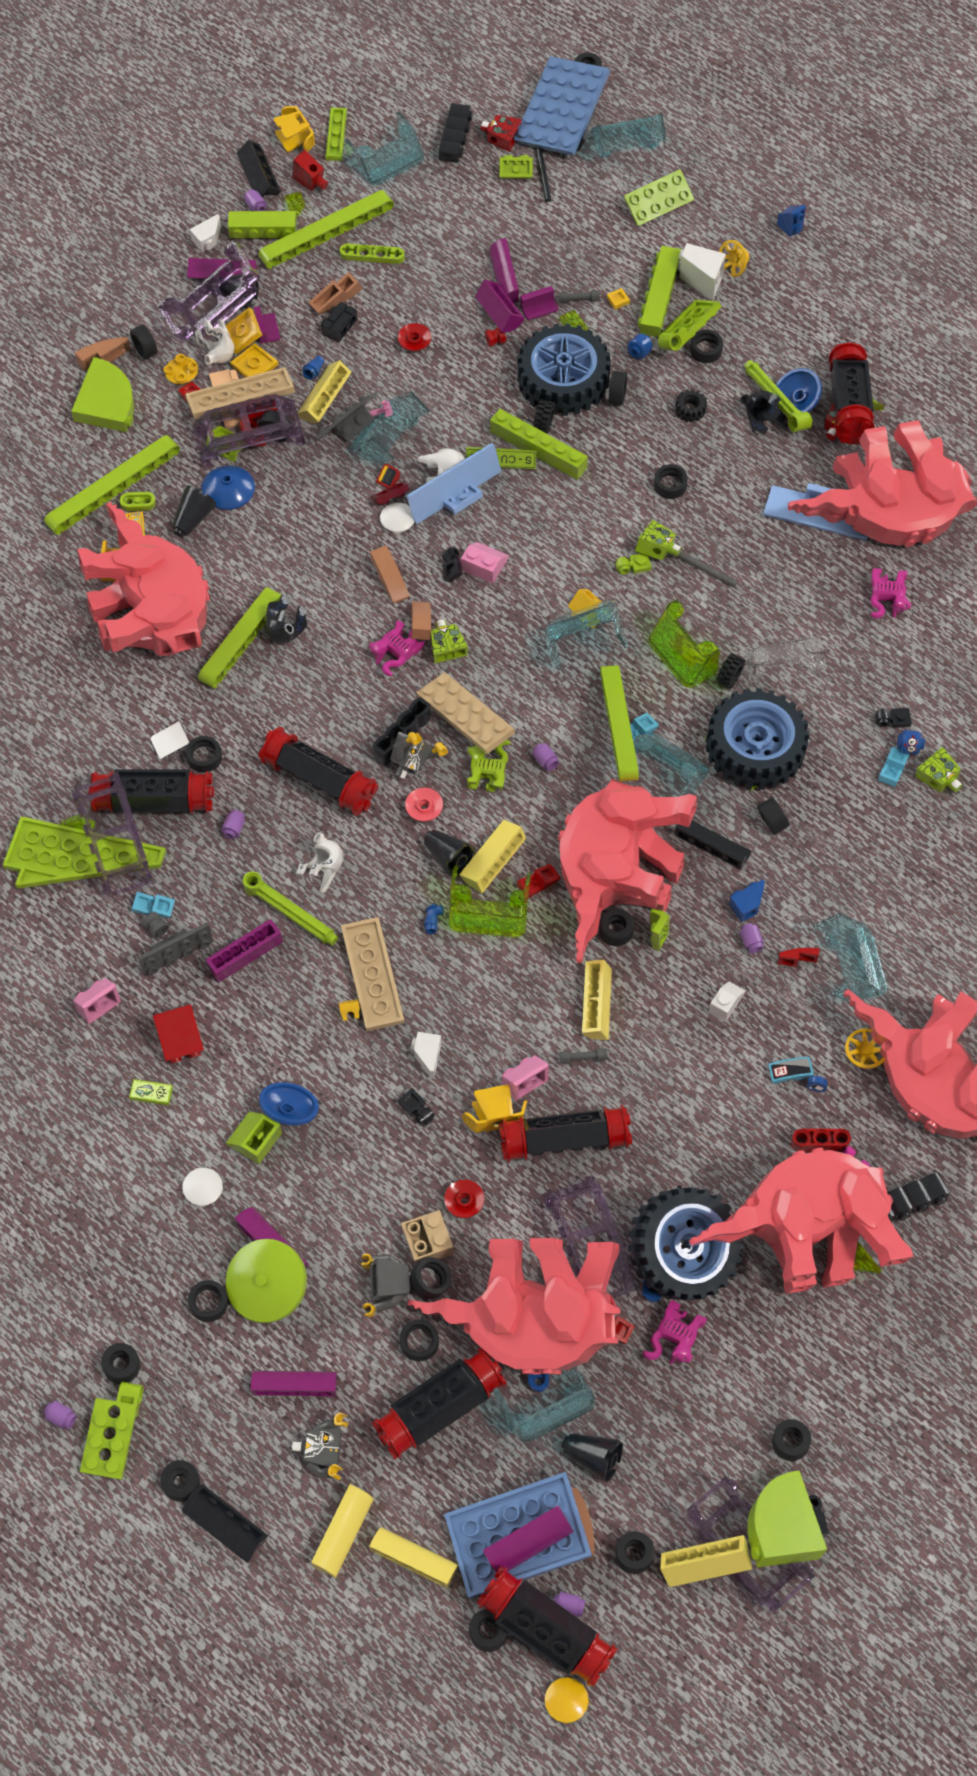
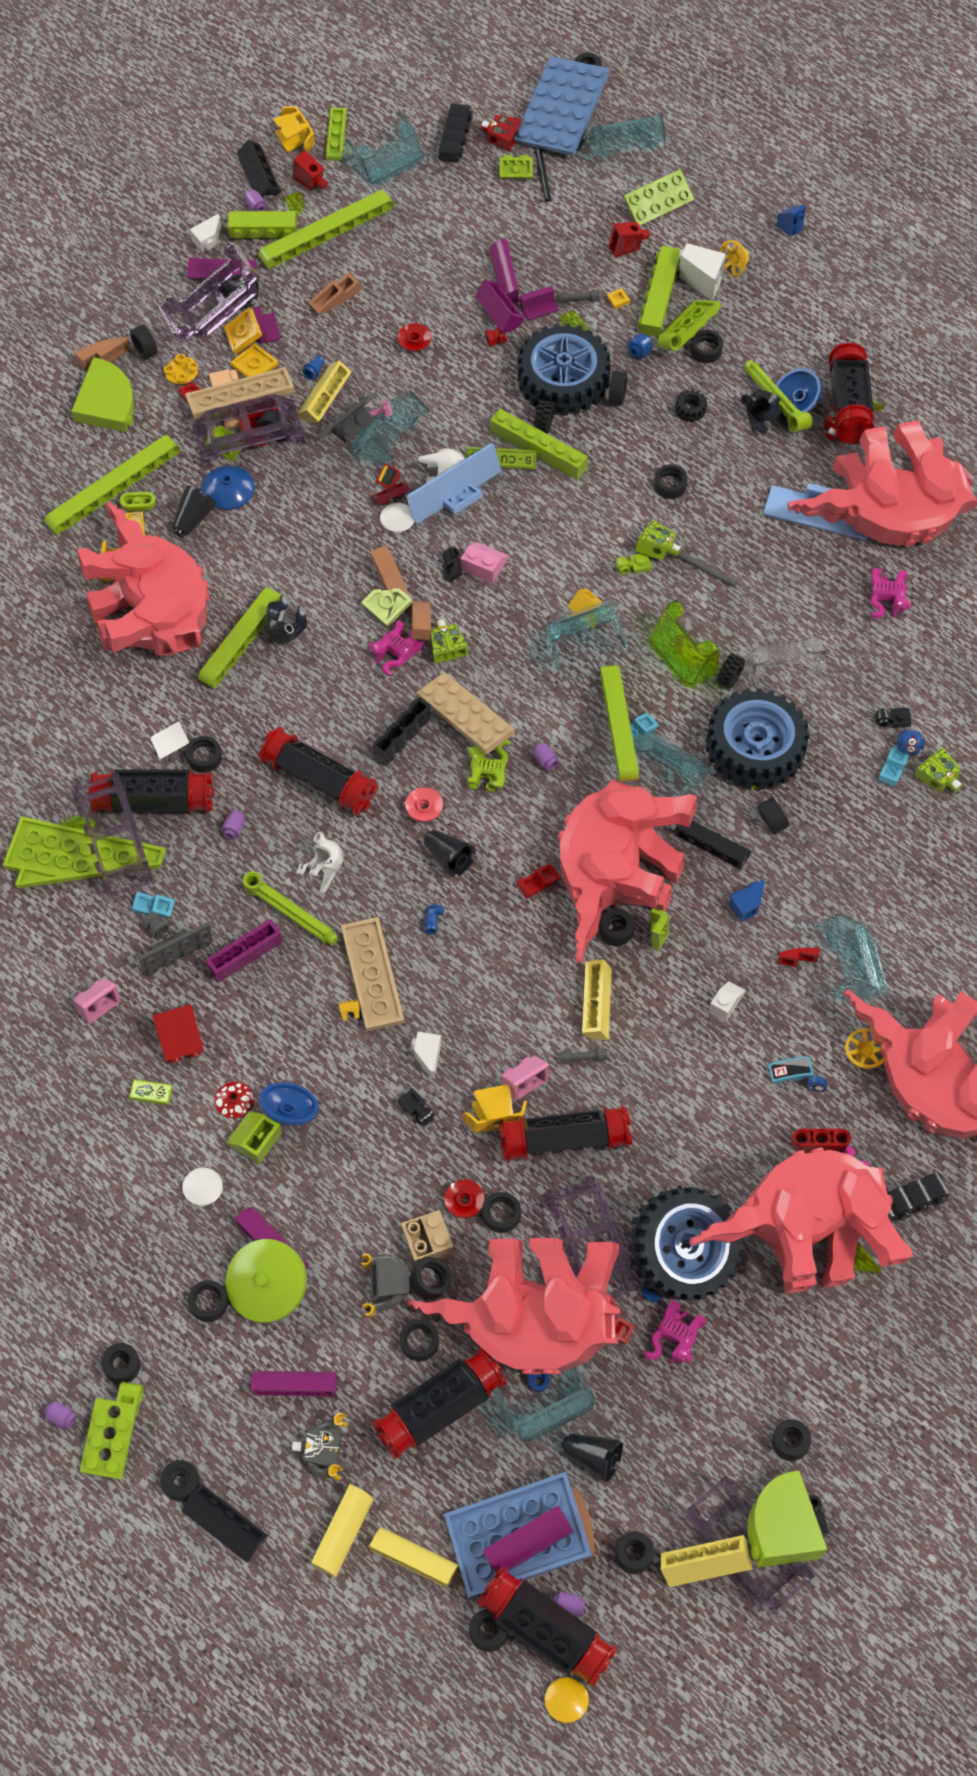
white piece [194,319,234,365] -> none
black brick [321,302,358,343] -> none
lime beam [340,243,405,264] -> none
dark grey torso [390,732,448,779] -> none
clear neon green windscreen [449,866,531,937] -> none
light yellow brick [459,820,526,893] -> none
medium lavender brick [739,923,764,954] -> none
none -> red dish [214,1082,254,1119]
none -> yellowish green plate [361,588,413,627]
none -> black tyre [483,1192,521,1233]
none -> red torso [608,222,650,258]

